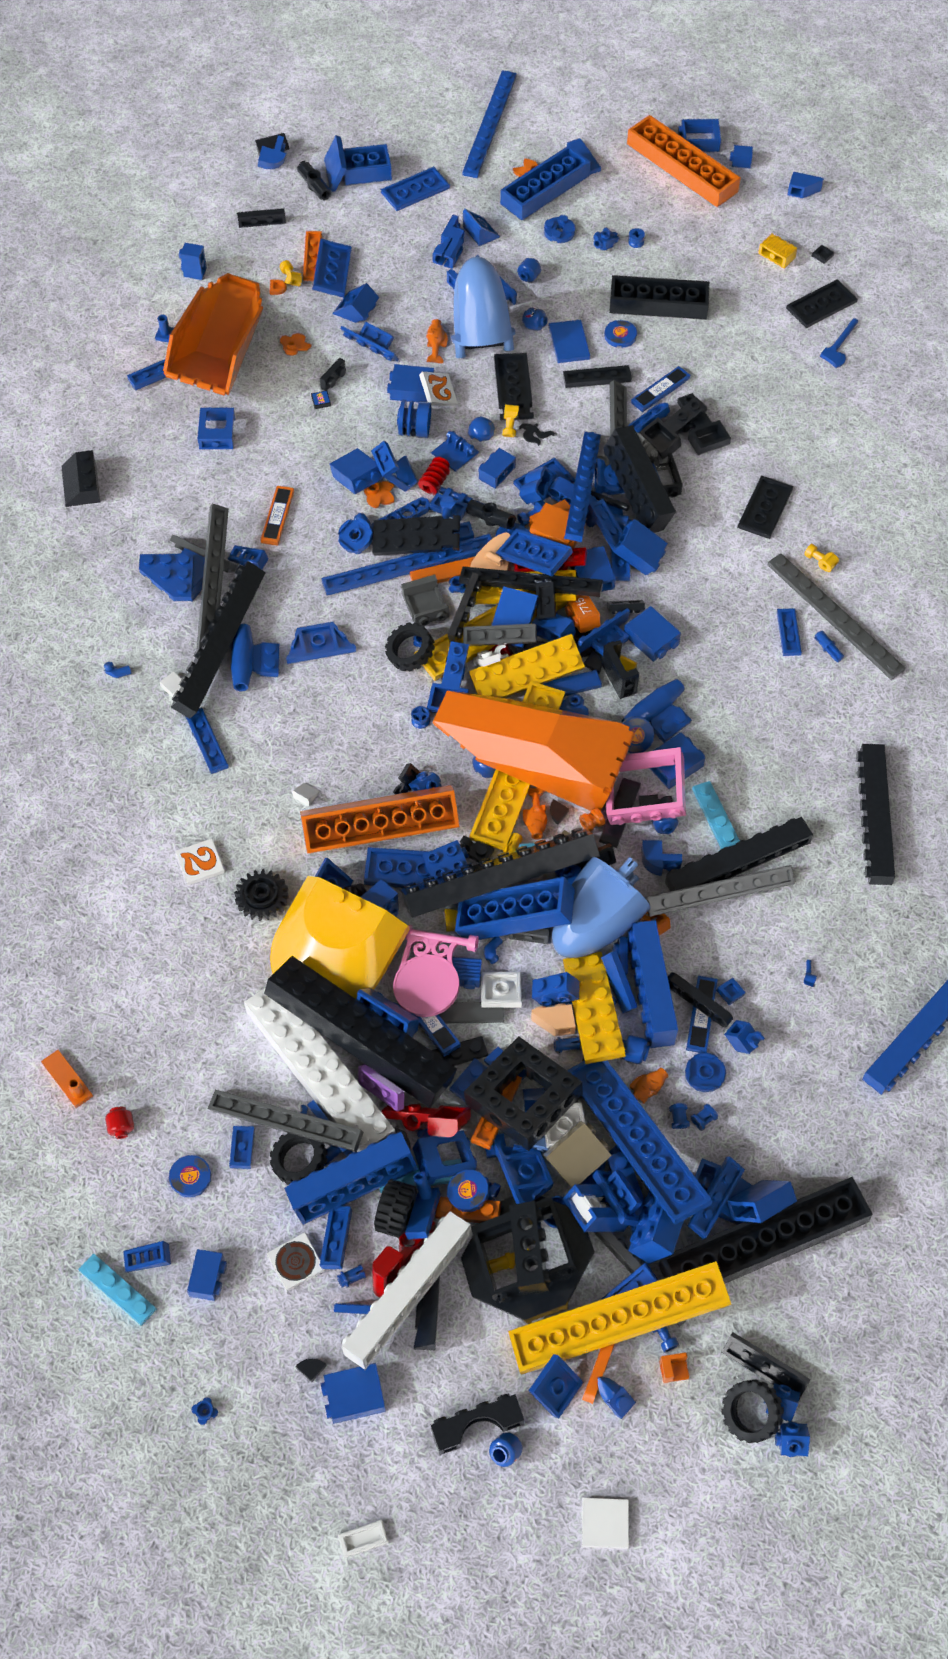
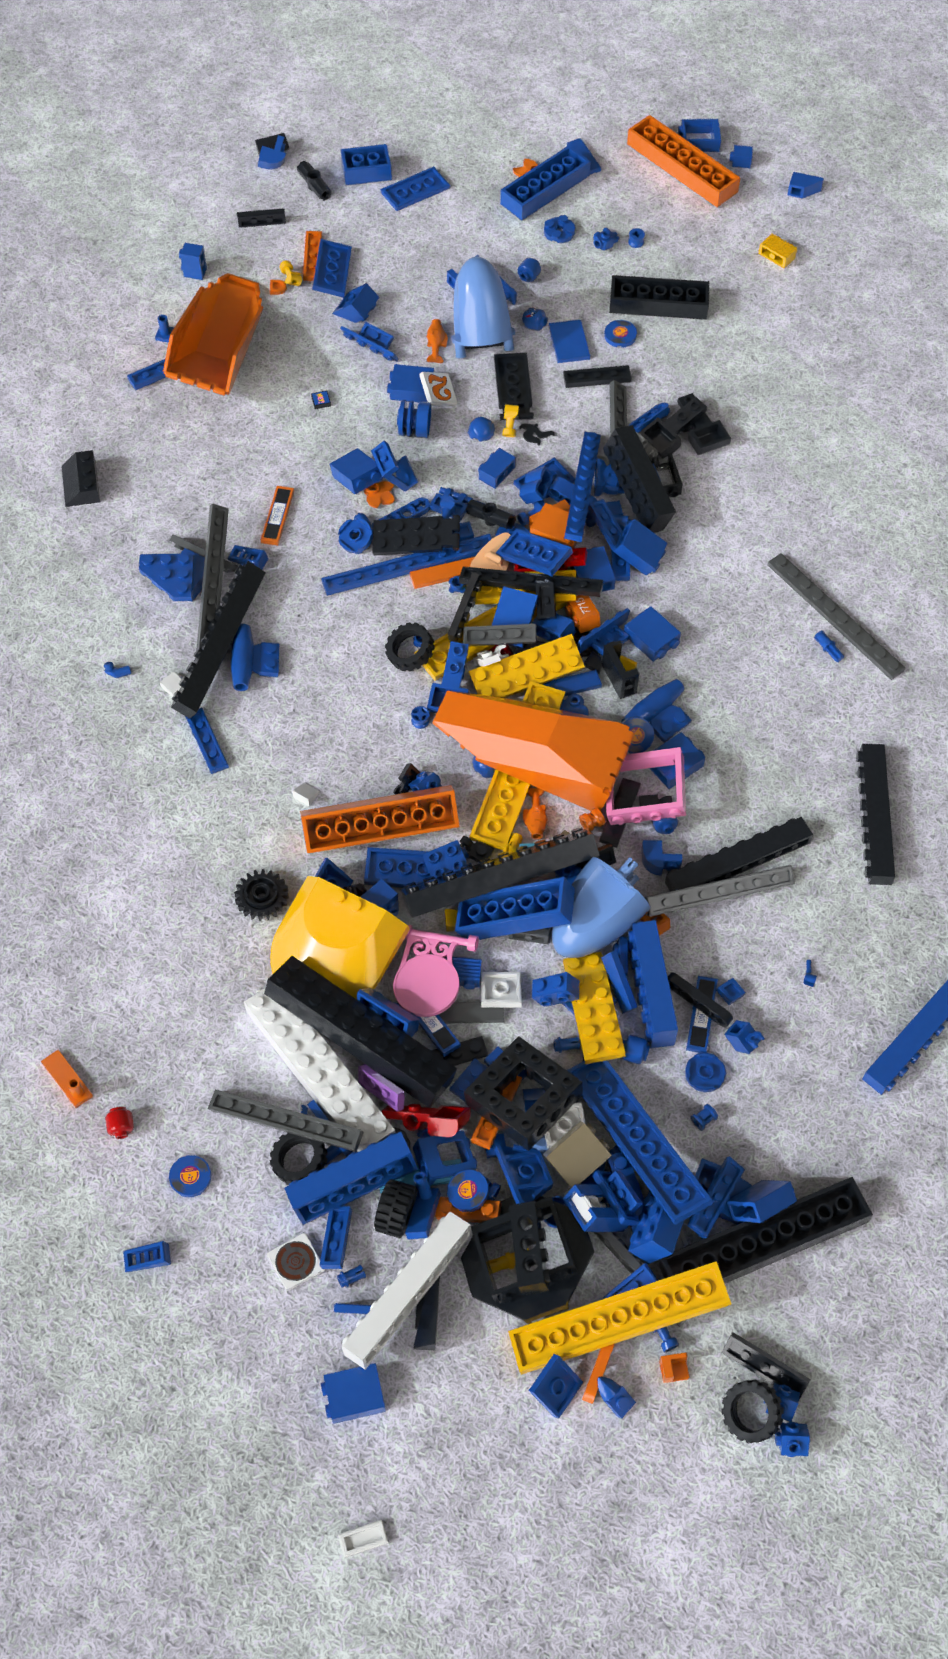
medium azure plate [78,1253,157,1326] -> none
white tile [175,839,225,885] -> none
blue brick [187,1249,227,1301] -> none
blue plate [191,1397,218,1425] -> none
blue window [197,407,235,449] -> none
blue plate [229,1126,255,1169] -> none
orange plate [280,333,312,356] -> none
blue wing [286,622,356,664] -> none
black tile [295,1359,327,1382] -> none
black plate [320,357,346,391] -> none
blue tile [324,135,347,192] -> none
red plate [372,1221,436,1298] -> none
dark grey panel [401,574,449,626] -> none
red piece [418,457,450,495] -> none
blue hinge [431,431,479,472] -> none
black arch [431,1394,525,1455] -> none
blue plate [432,215,465,269] -> none
blue plate [462,70,517,178] -> none
blue slope [463,209,500,246] -> none
blue arm [484,937,503,964] -> none
blue head [489,1432,522,1467] -> none
light nougat slope [531,1003,576,1036] -> none
black tile [550,799,569,825] -> none
white tile [582,1498,628,1549] -> none
black bar [591,490,630,511] -> none
black plate [607,600,645,614] -> none
orange animal [629,1067,669,1104] -> none
tile [631,366,691,412] -> none
blue bush [669,1103,690,1129] -> none
medium azure plate [692,781,740,849] -> none
black tile [737,475,794,539] -> none
blue tile [777,608,802,656] -> none
black tile [786,279,858,328] -> none
yellow leg [804,544,839,572] -> none
black tile [812,245,834,264] -> none
blue piece [820,318,858,368] -> none

